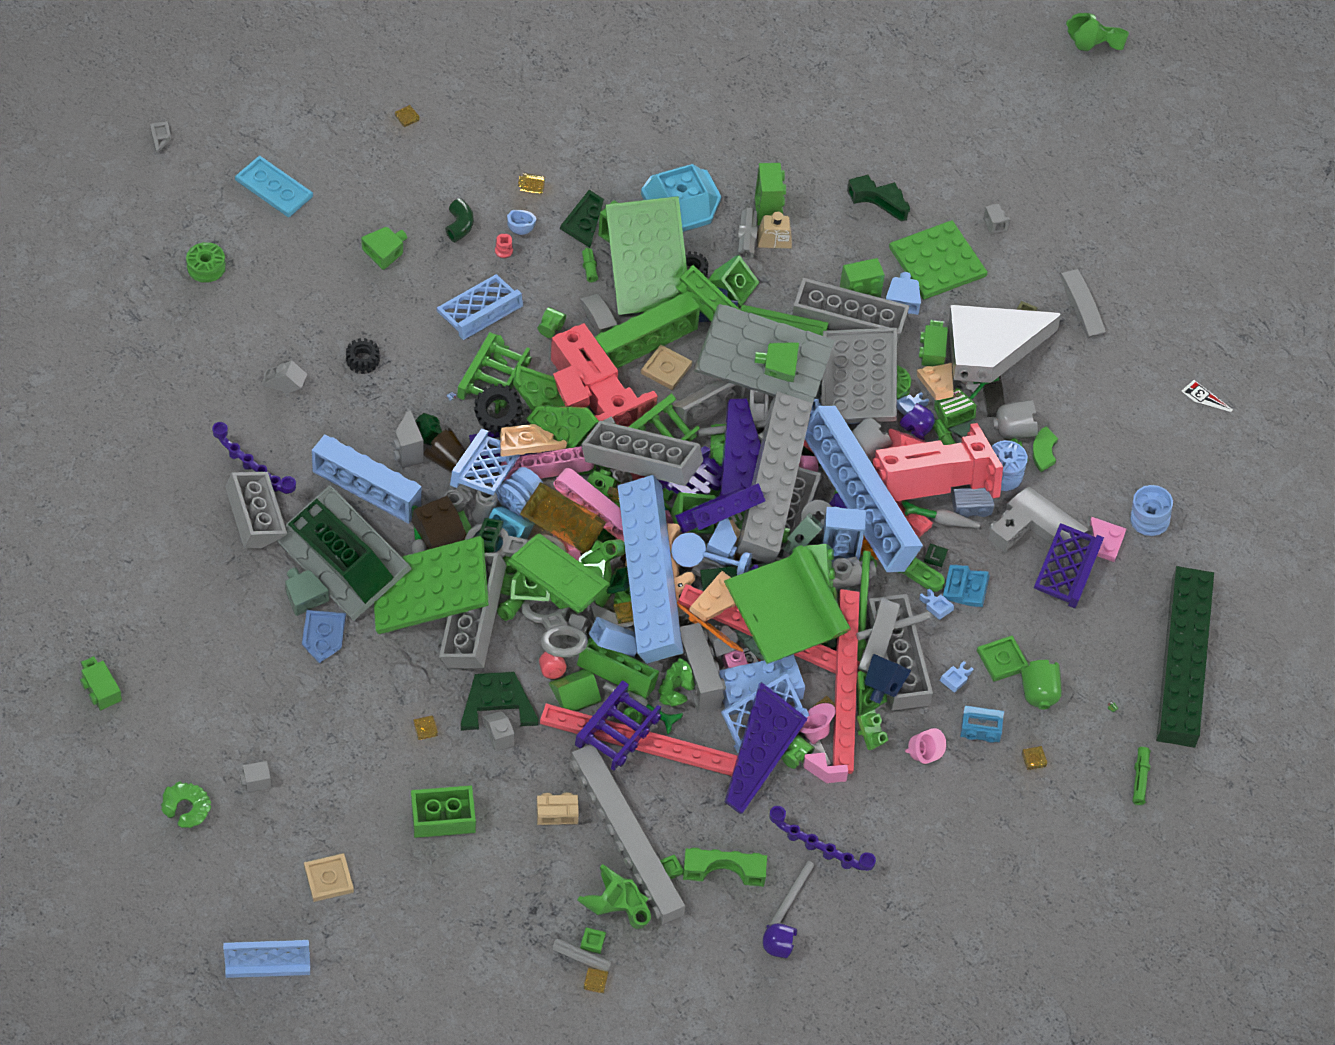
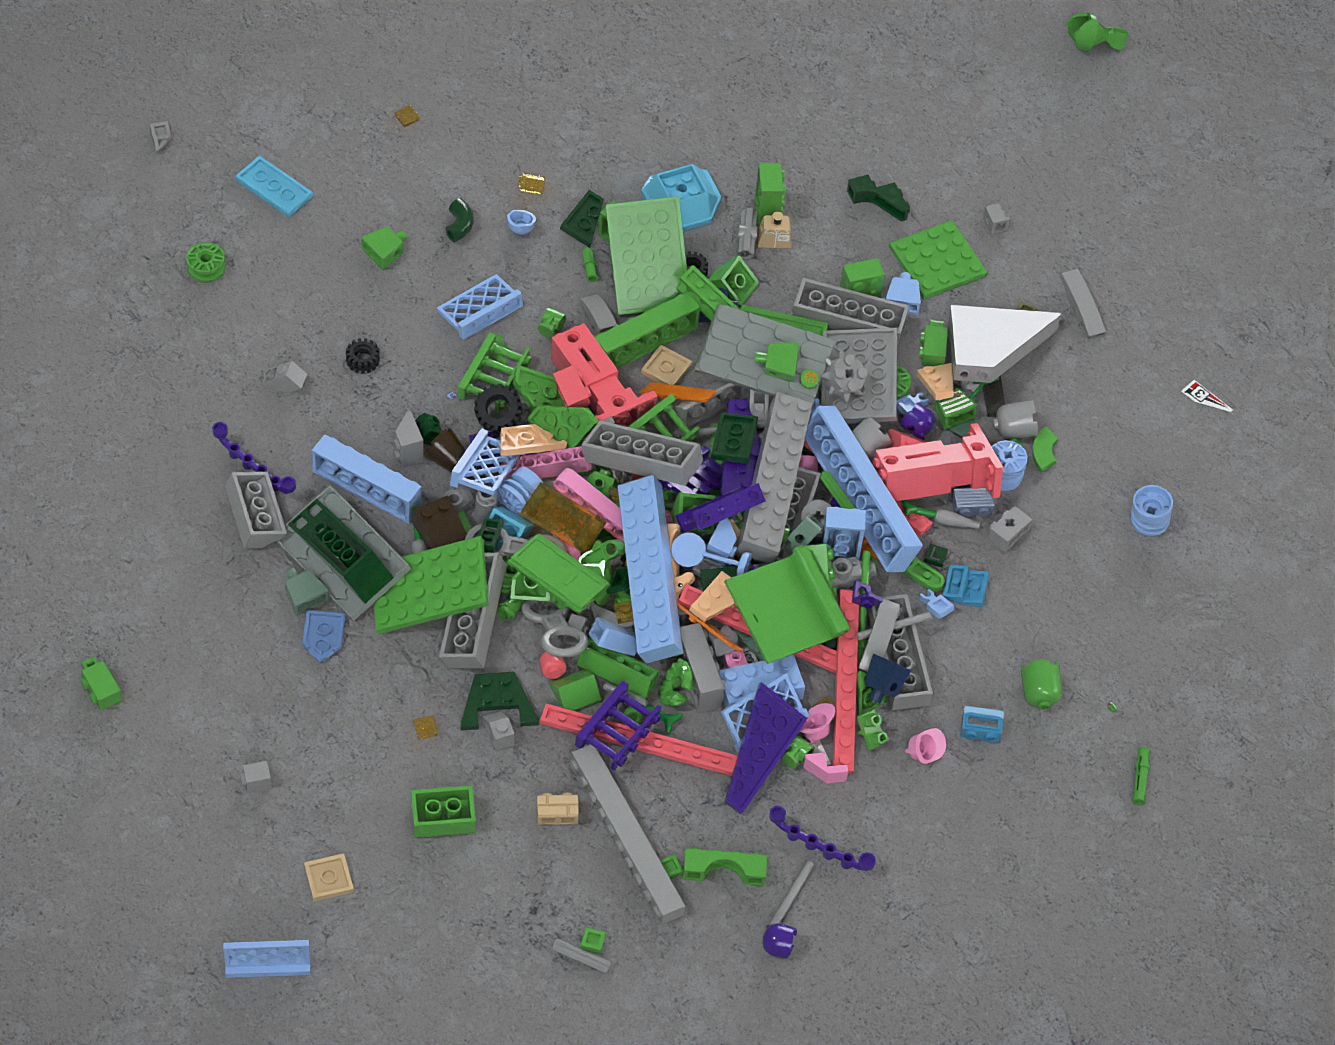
bright green piece [161,781,211,828] -> none
coral bush [495,234,513,258] -> none
bright green piece [577,864,651,929] -> none
clear yellow tile [584,968,609,993] -> none
bright green axle [933,419,956,445] -> none
light blue plate [940,661,973,693] -> none
bright green tile [977,635,1029,682] -> none
light grey slope [1006,487,1089,554] -> none
clear yellow plate [1022,746,1047,770] -> none
dark purple fence [1034,523,1104,608] -> none
bright pink wing [1090,517,1126,562] -> none
dark green brick [1156,566,1214,748] -> none
none -> orange piece [640,382,716,403]
none -> dark green tile [711,412,758,464]
none -> bright green tile [800,369,819,389]
none -> bright green axle [820,471,855,509]
none -> light grey brick [821,351,867,402]
none -> dark purple bracket [852,580,883,608]

